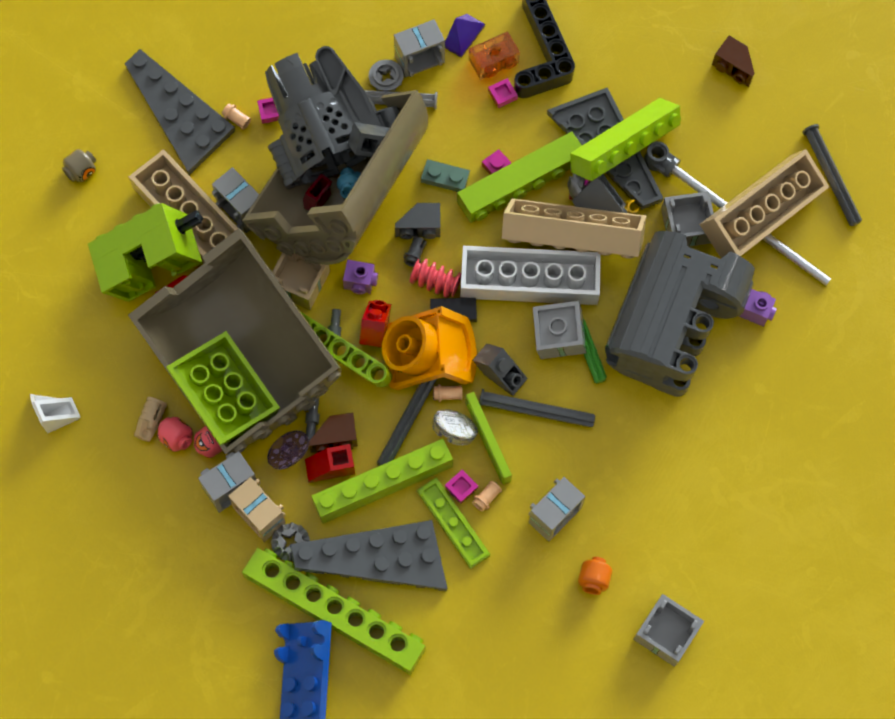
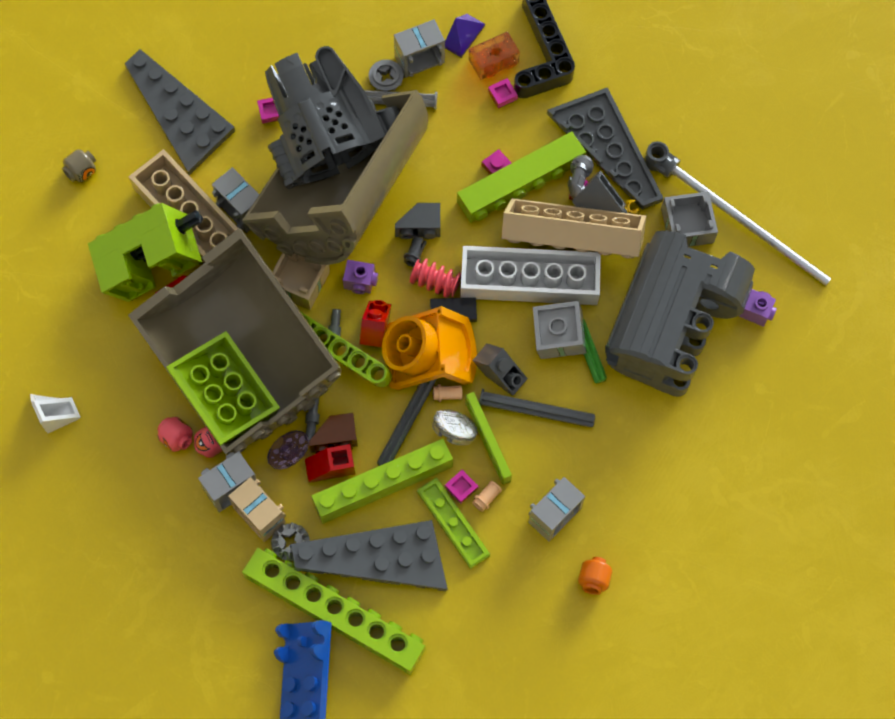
tan hinge [134,397,167,442] -> none
light nougat pin [222,104,251,130] -> none
dark red piece [303,174,332,211] -> none
medium azure animal [337,167,361,199] -> none
dark grey slope [348,122,390,157] -> none
sand green plate [421,159,470,192] -> none
lime brick [570,98,681,181] -> none
light grey container [633,594,704,667] -> none
tan brick [699,149,829,258] -> none
reddish brown slope [712,35,755,87] -> none
dark grey axle [802,124,862,226] -> none

